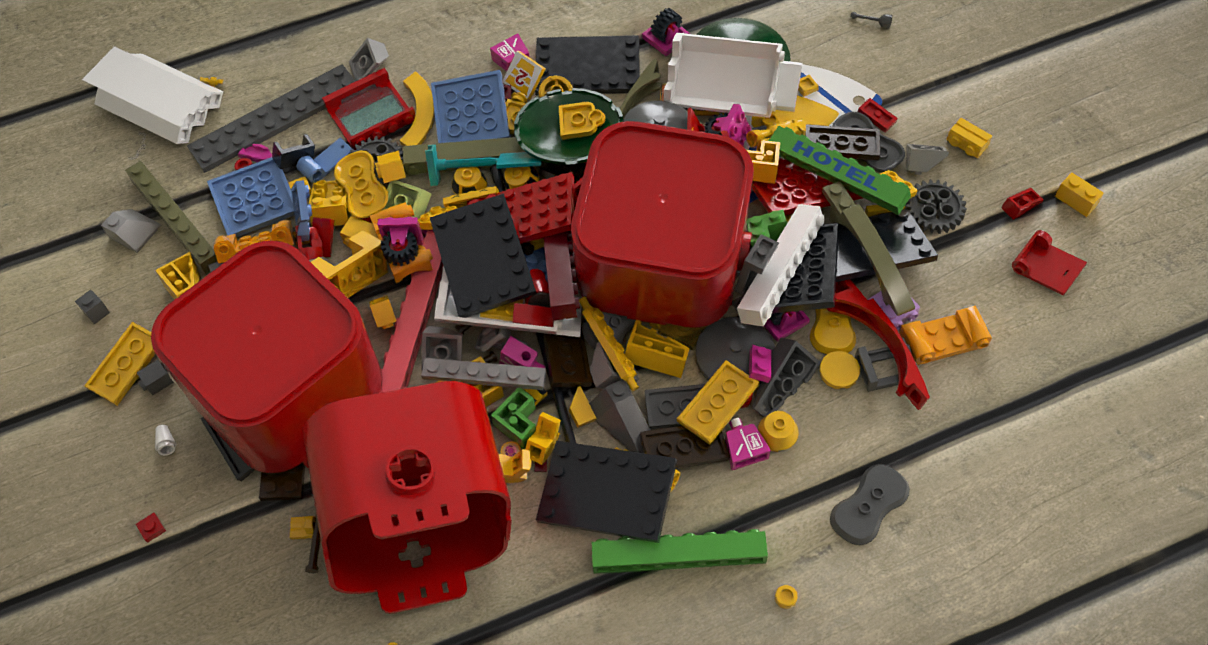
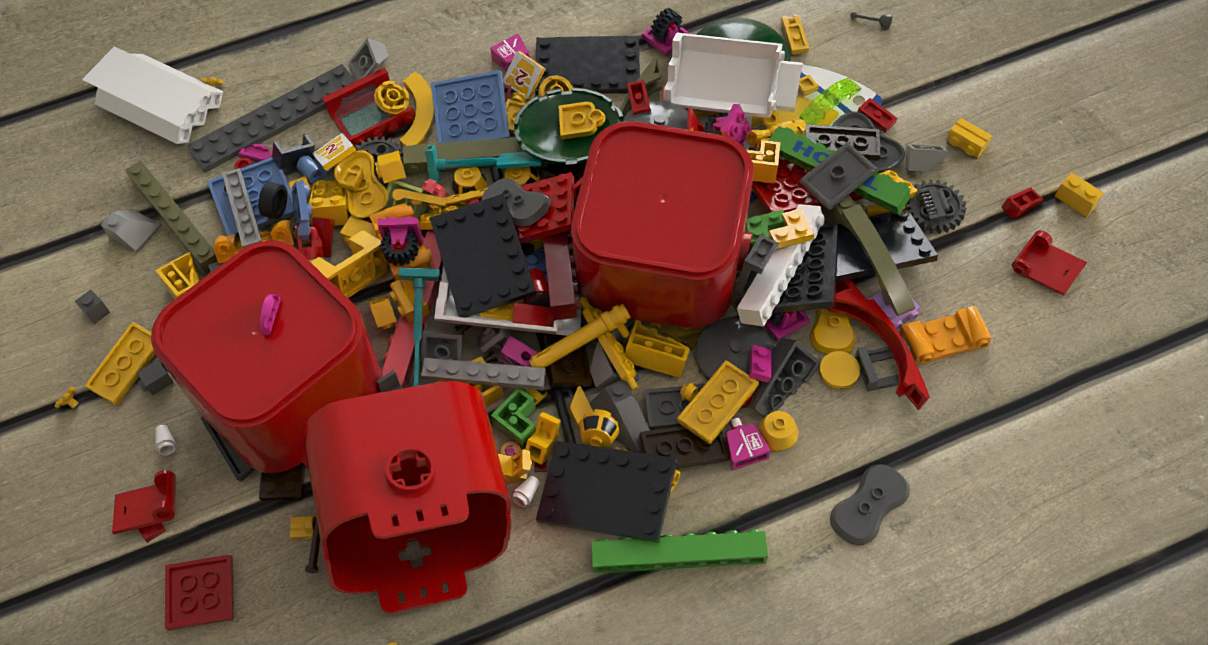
yellow tile [775,585,798,609] -> none
none -> yellow plant [54,386,79,409]
none -> red door [112,470,176,535]
none -> red plate [165,554,234,631]
none -> light grey plate [222,168,262,249]
none -> black tyre [258,182,287,219]
none -> dark pink tile [260,294,281,335]
none -> tile [312,133,356,171]
none -> yellow tile [339,169,365,191]
none -> yellow cone [374,81,409,117]
none -> dark grey bracket [376,370,404,393]
none -> yellow brick [389,280,430,323]
none -> yellow plate [392,189,447,209]
none -> teal piece [399,268,439,387]
none -> coral hinge [422,179,449,198]
none -> dark grey plate [481,178,551,227]
none -> white cone [511,476,540,508]
none -> yellow cylinder [529,304,631,368]
none -> yellow cone [579,409,619,448]
none -> red slope [627,80,651,115]
none -> yellow plate [680,383,698,402]
none -> yellow plate [769,209,814,249]
none -> yellow plate [781,15,809,55]
none -> dark grey piece [798,142,879,210]
none -> clear neon green slope [799,78,861,125]
none -> dark grey piece [919,186,950,222]

